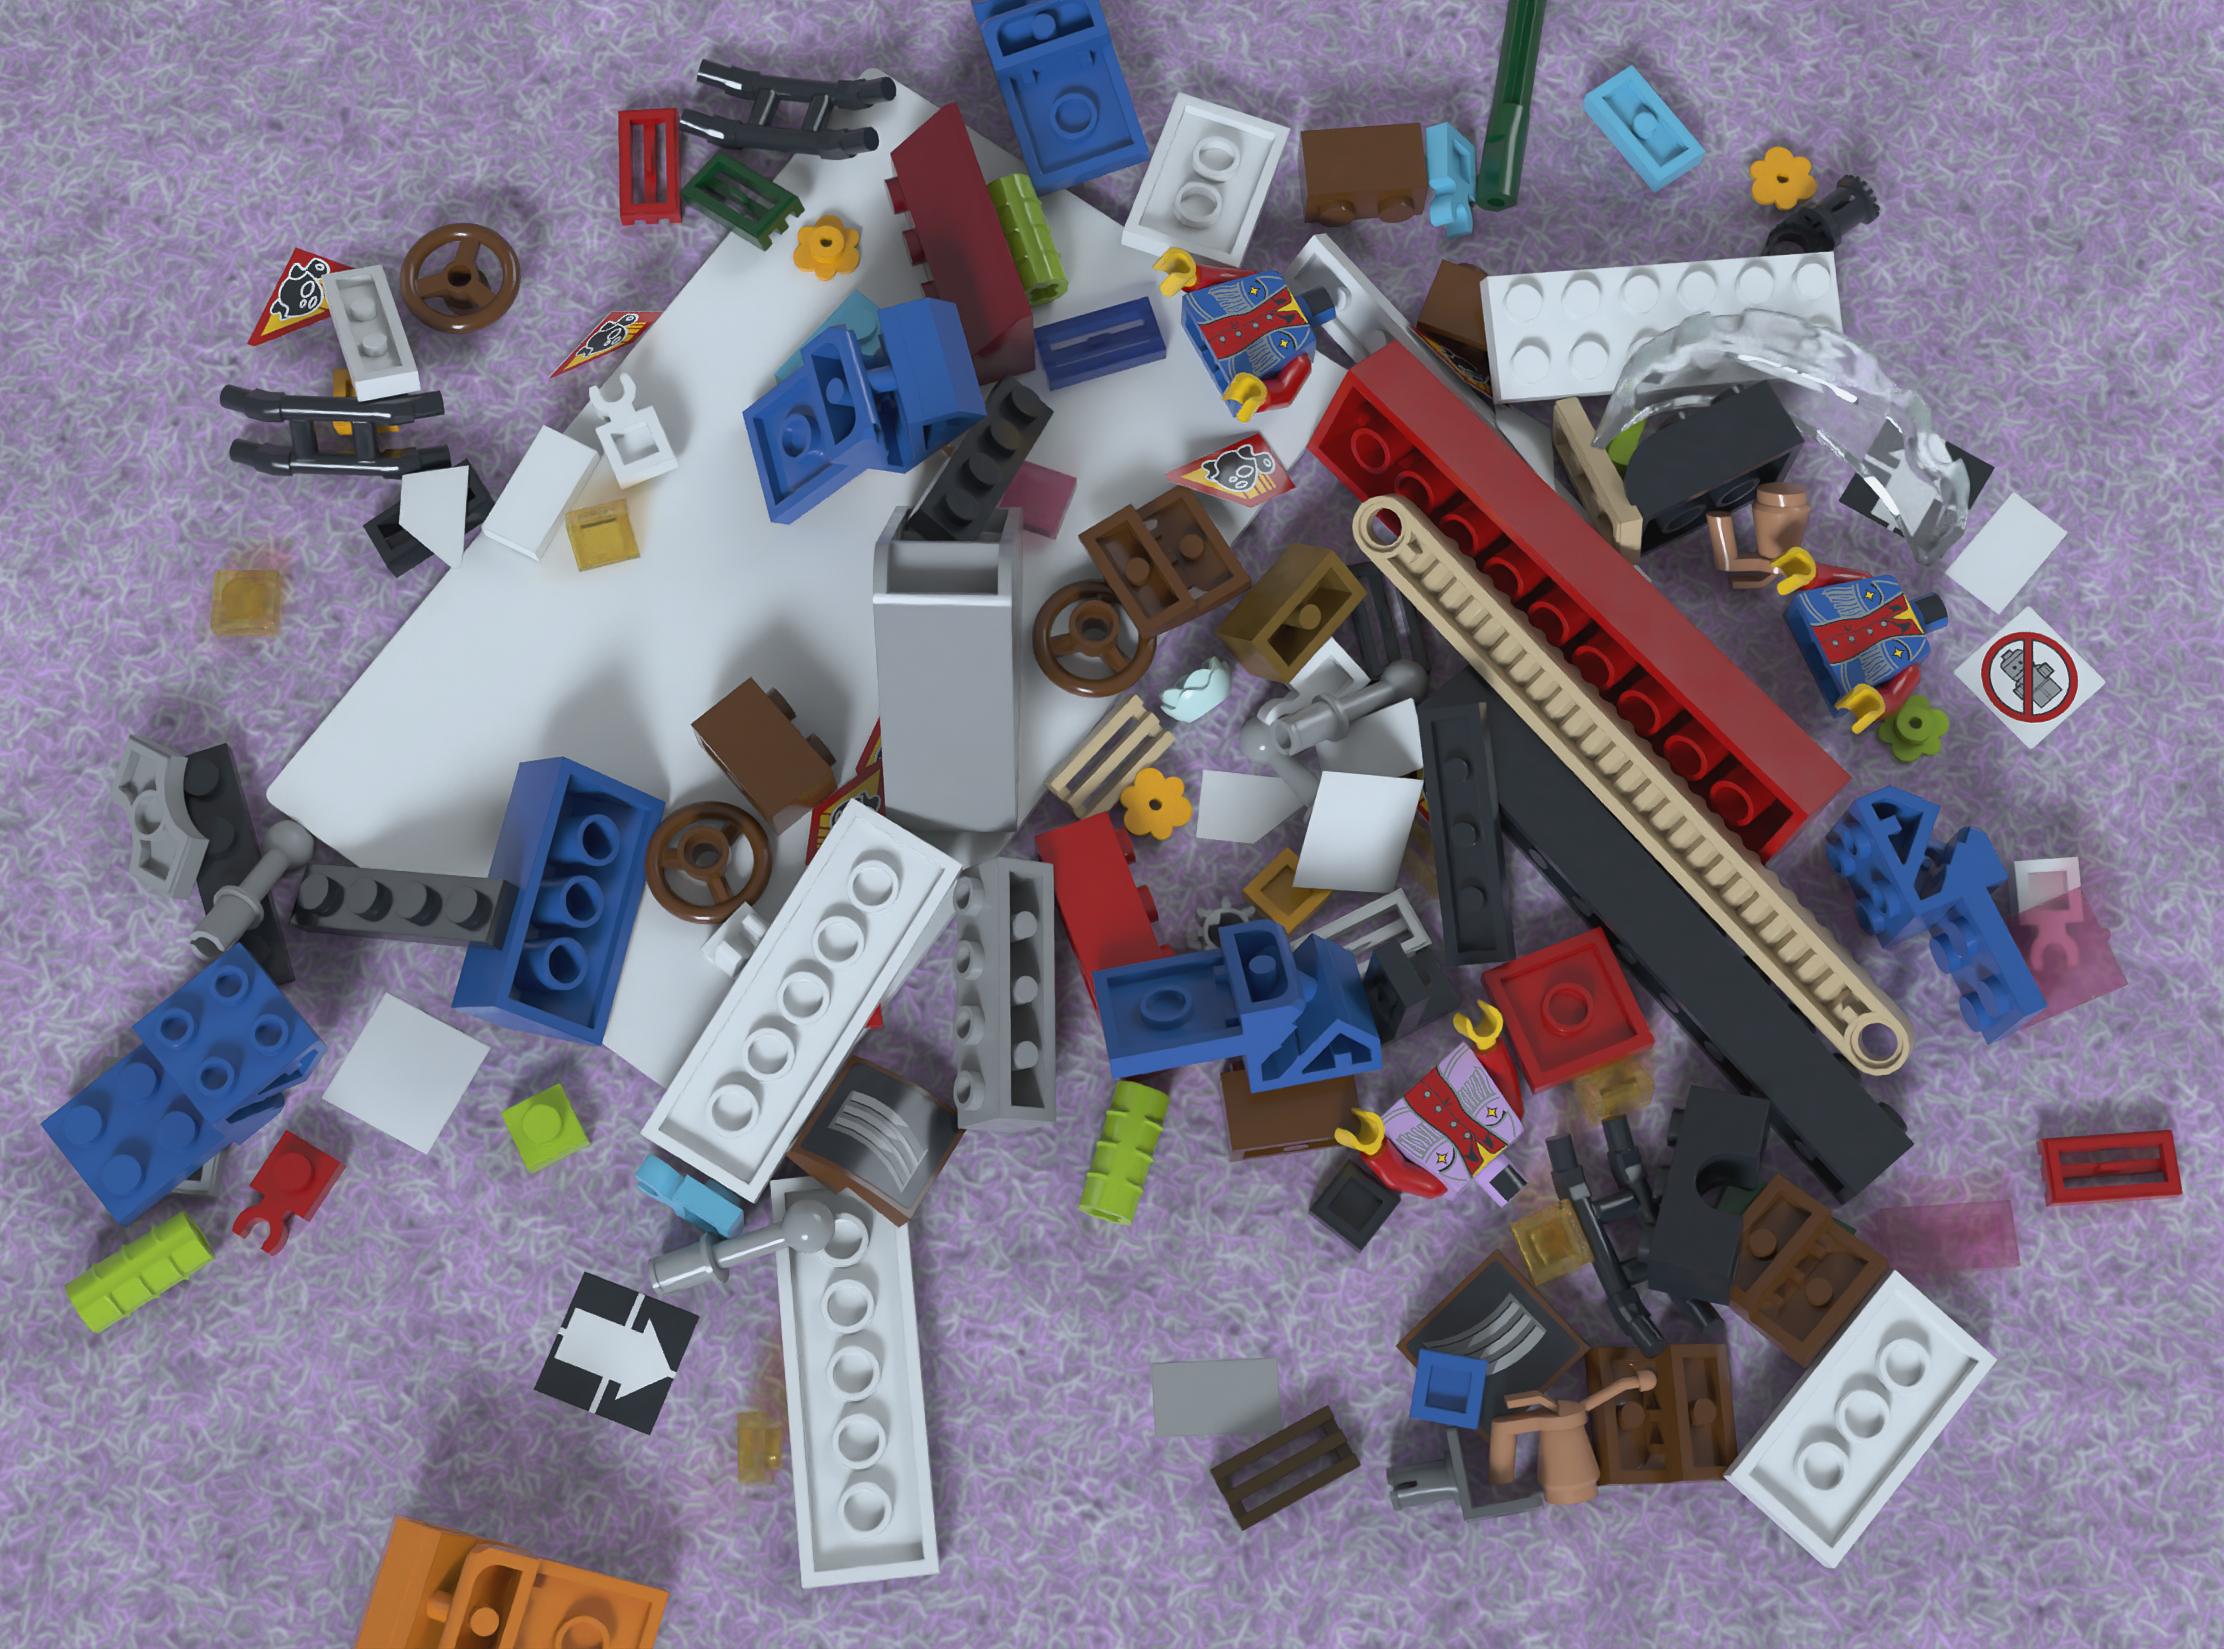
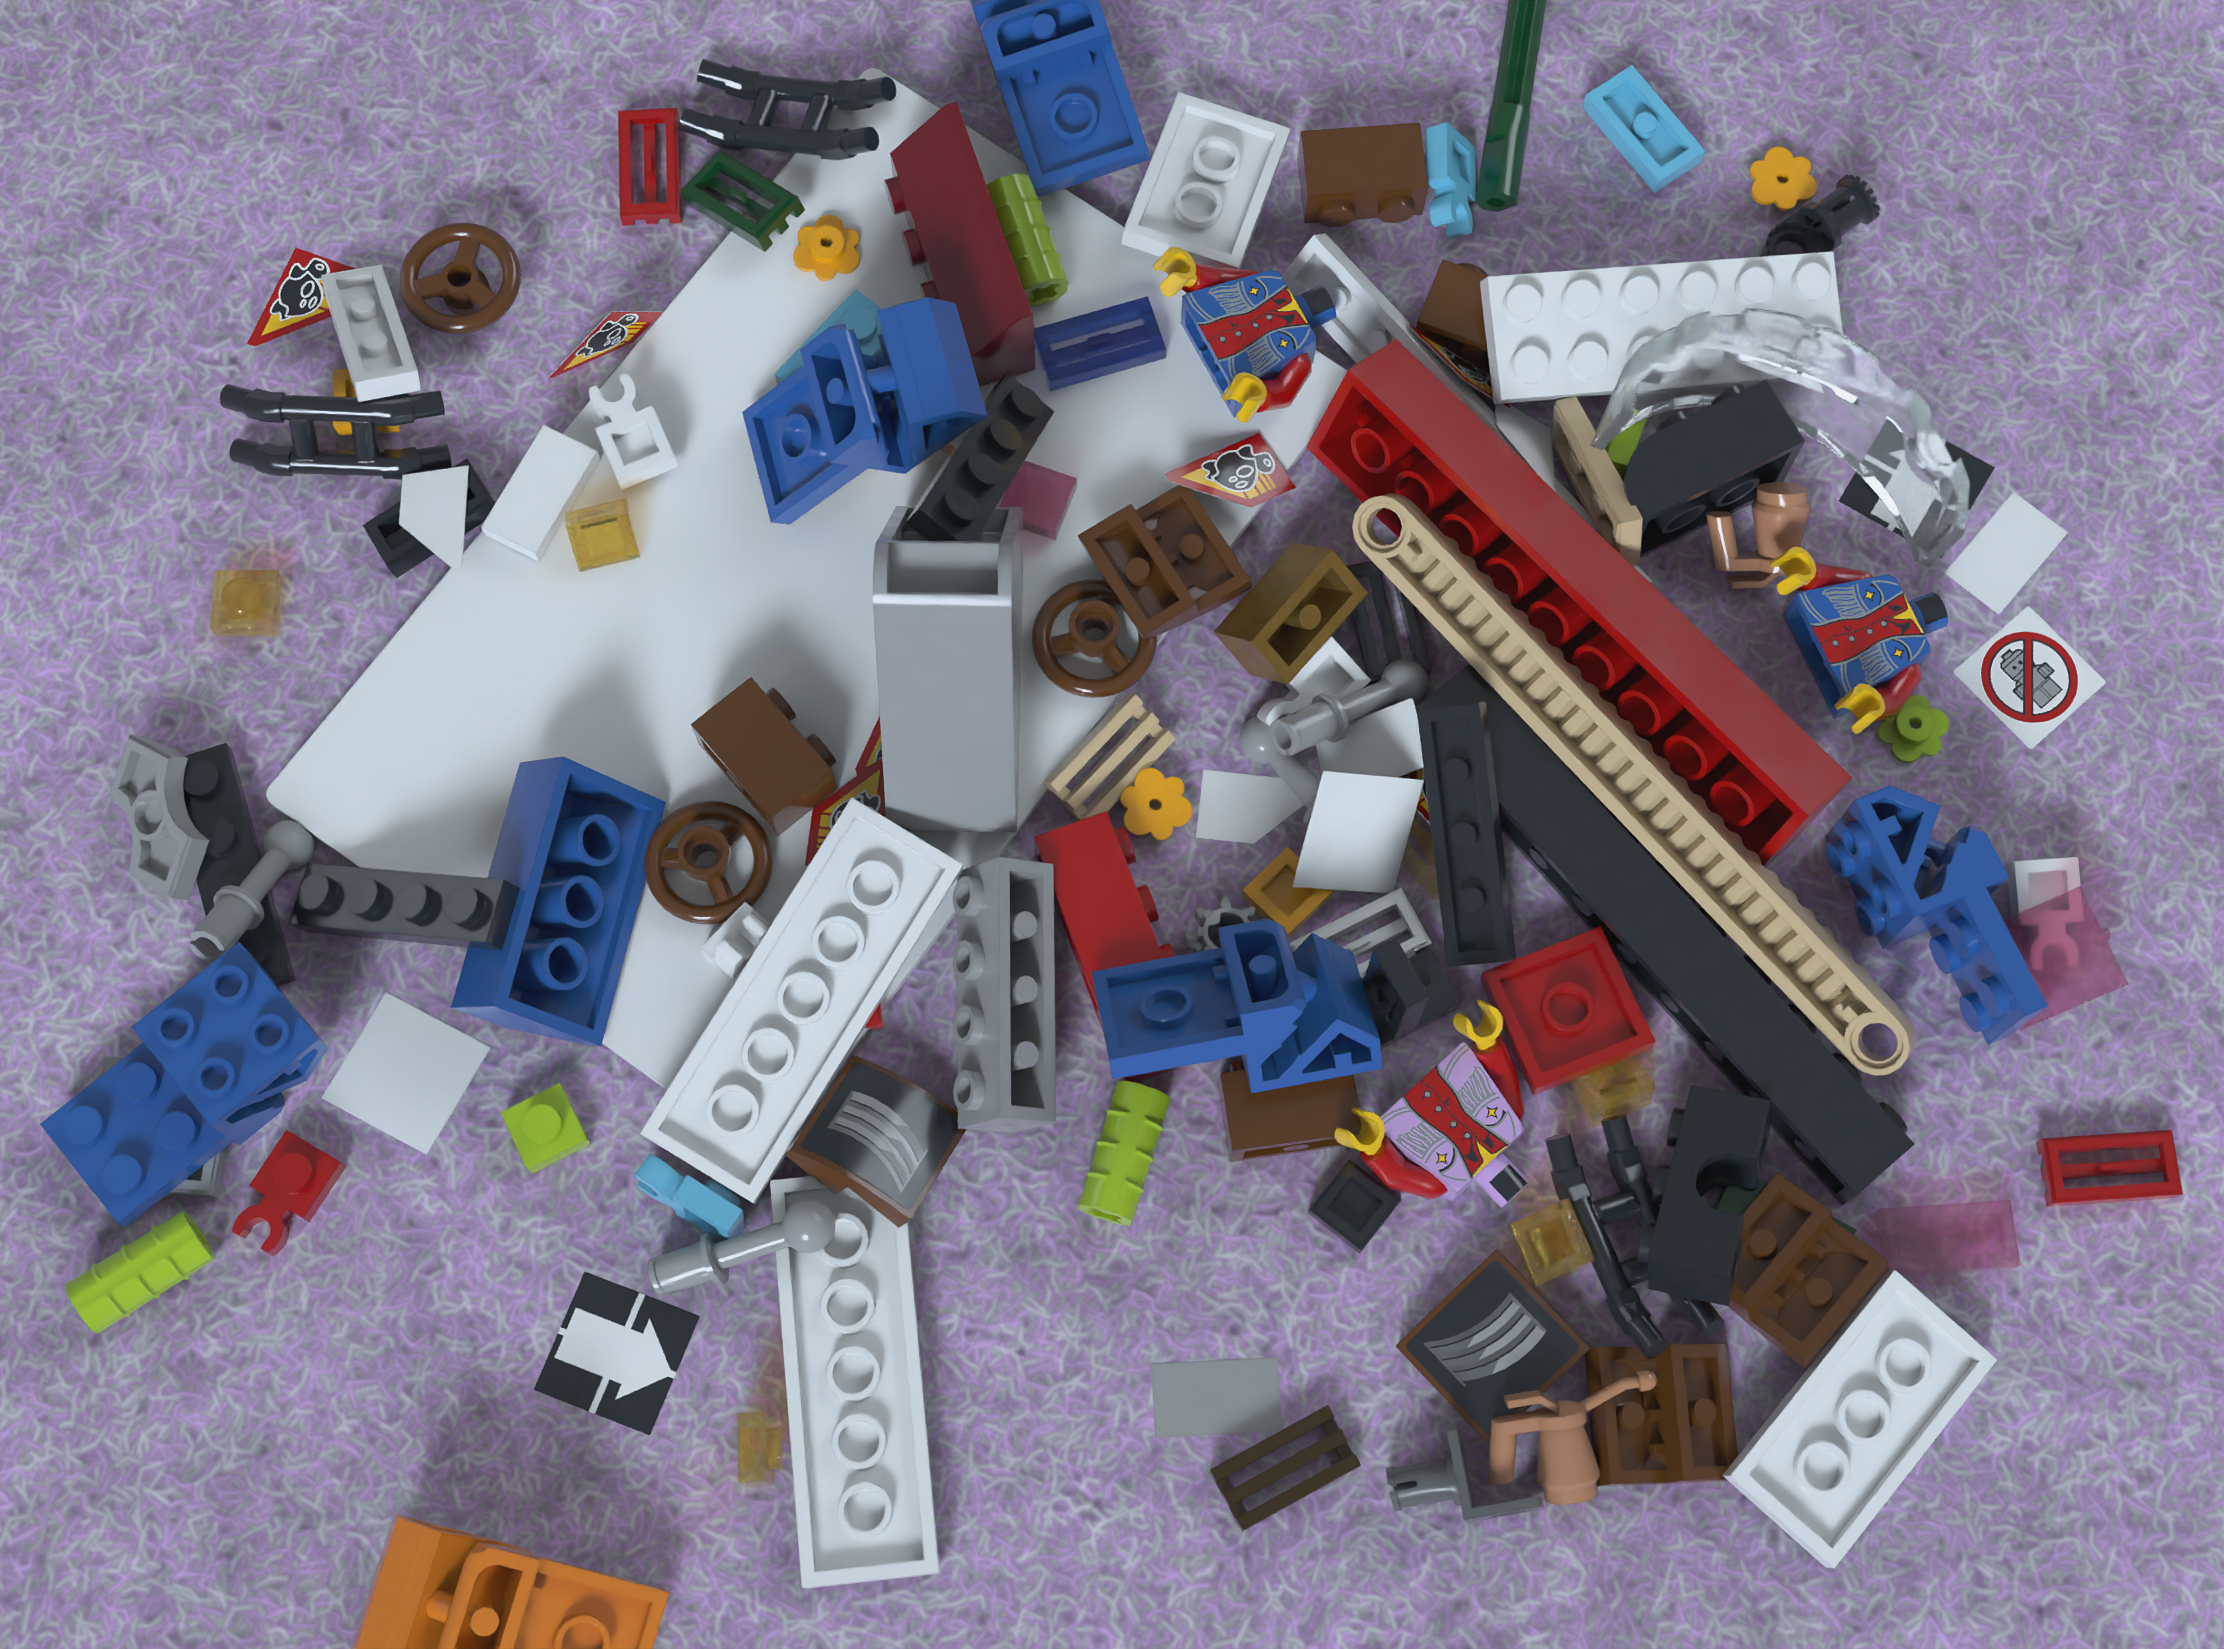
light aqua plate [1159,656,1232,723] -> none
blue plate [1409,1348,1489,1430] -> none

